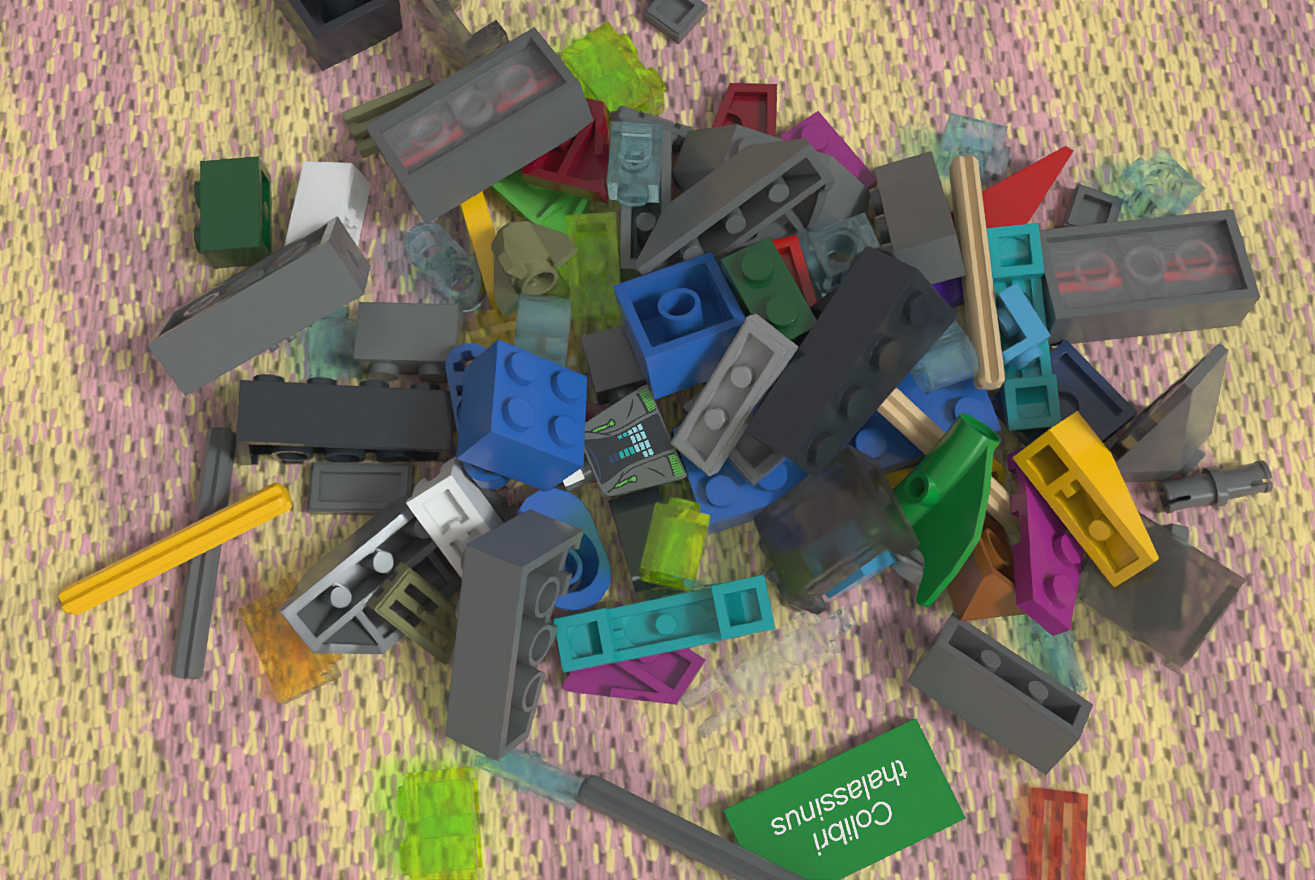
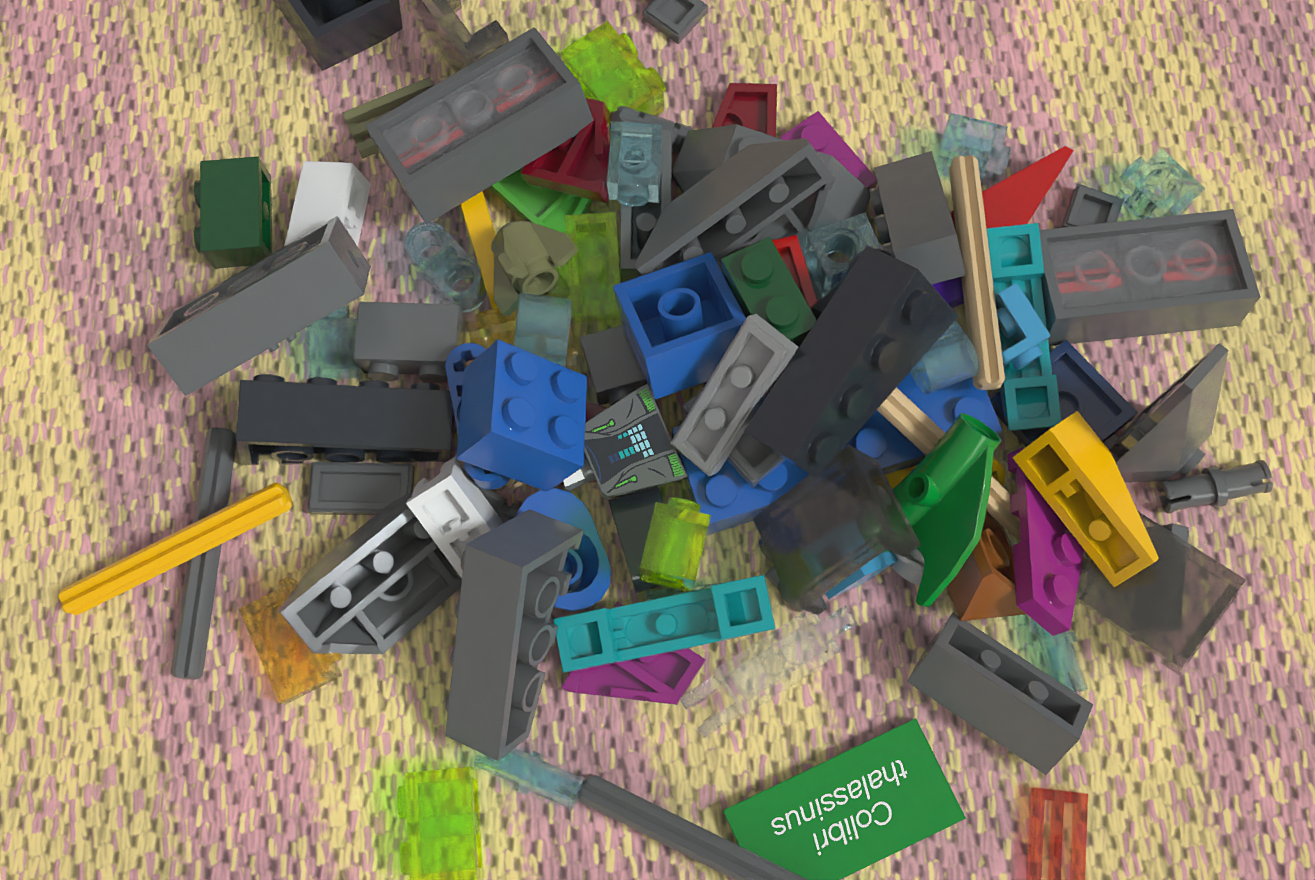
olive tile [366,561,458,665] -> none

